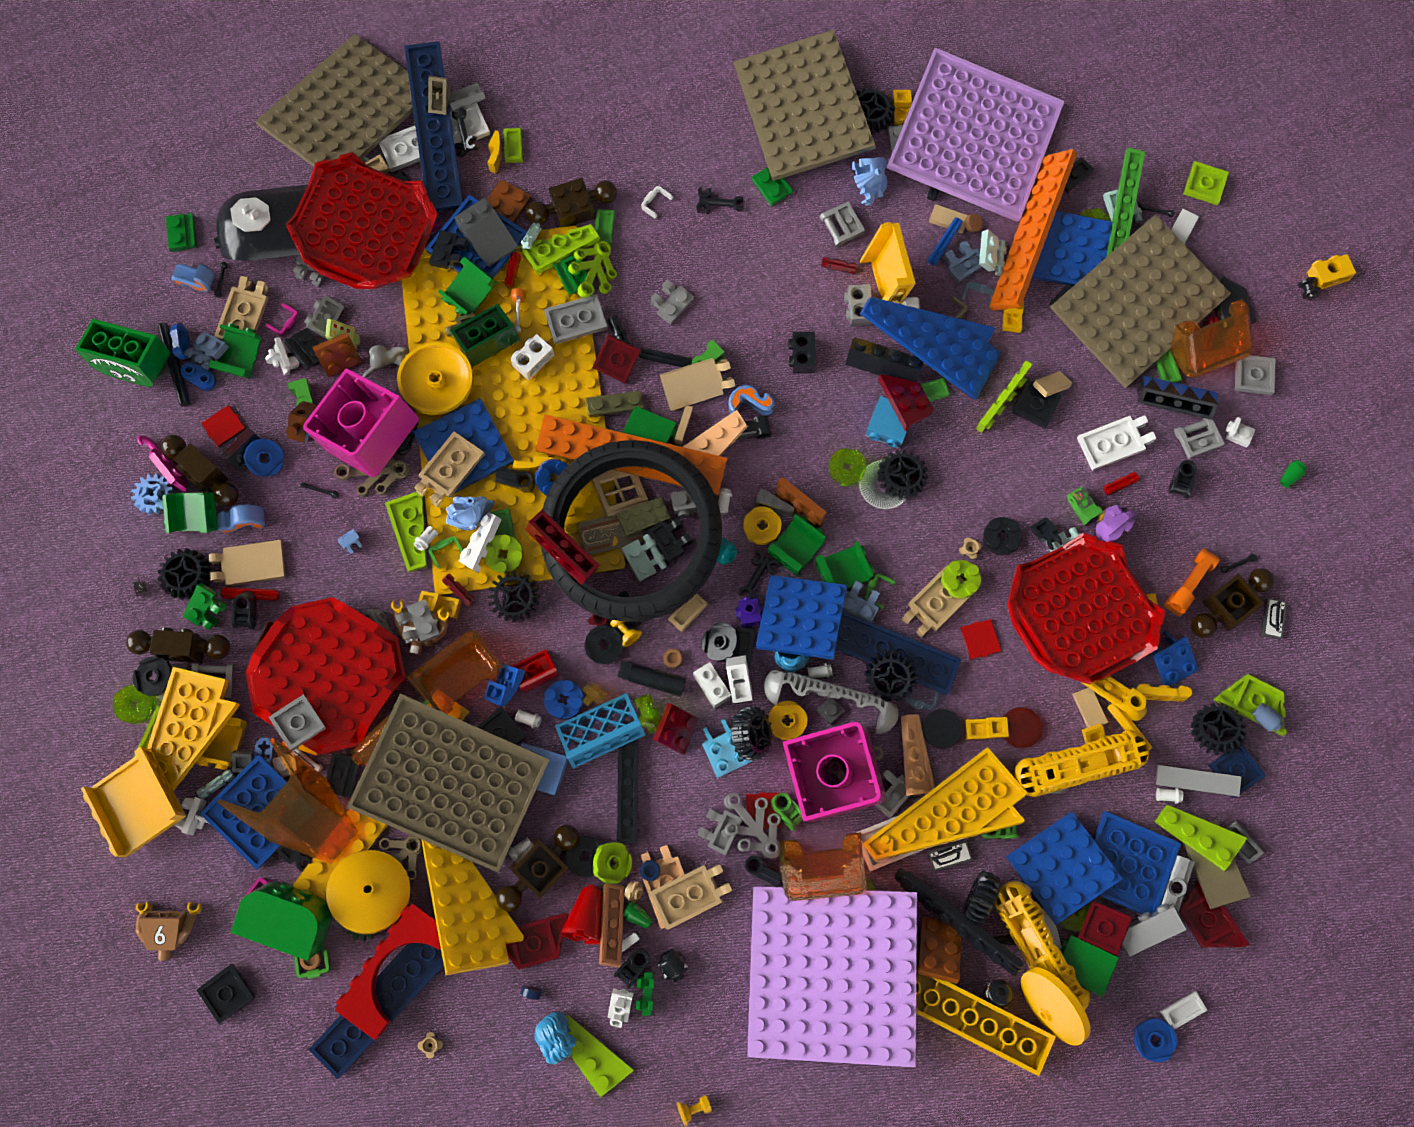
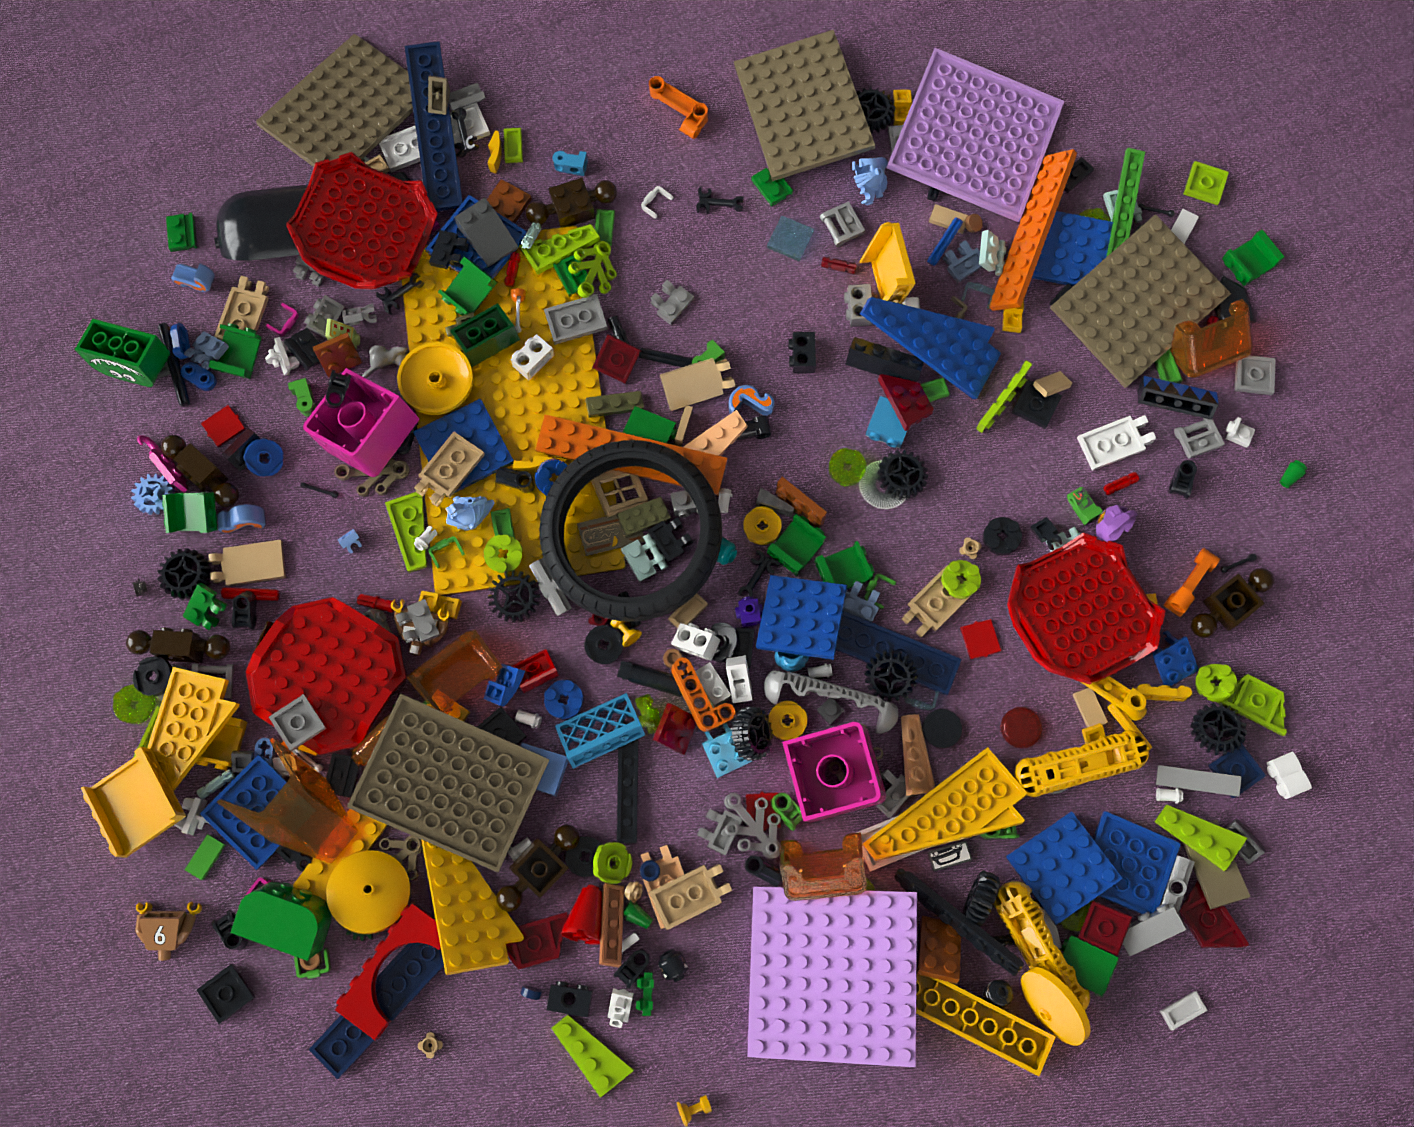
black hinge [214,262,227,298] -> none
white piece [231,198,271,232] -> none
reddish brown torso [286,401,318,443] -> none
dark red axle [442,573,475,606] -> none
white wing [459,512,502,573] -> none
dark red brick [525,509,600,585] -> none
dark azure hair [534,1012,576,1064] -> none
clear yellow tile [582,683,607,706] -> none
yellow slope [965,717,1009,740] -> none
blue plate [1133,1018,1177,1062] -> none
sand blue brick [1252,703,1284,732] -> none
tile [1261,598,1287,640] -> none
black wheel [1298,277,1322,300] -> none
yellow brick [1307,254,1356,289] -> none
none -> bright green tile [185,834,226,880]
none -> black piece [211,910,248,950]
none -> black piece [325,369,352,409]
none -> light grey plate [342,303,377,326]
none -> red axle [357,594,396,613]
none -> black bar [376,273,424,315]
none -> light grey piece [529,558,572,616]
none -> black brick [546,981,593,1017]
none -> dark azure leg [552,151,588,176]
none -> orange piece [649,76,708,139]
none -> white brick [671,623,720,661]
none -> orange beam [671,657,736,732]
none -> clear light blue tile [767,216,814,262]
none -> lime plate [1195,664,1237,702]
none -> green panel [1222,229,1285,286]
none -> white brick [1267,751,1312,799]

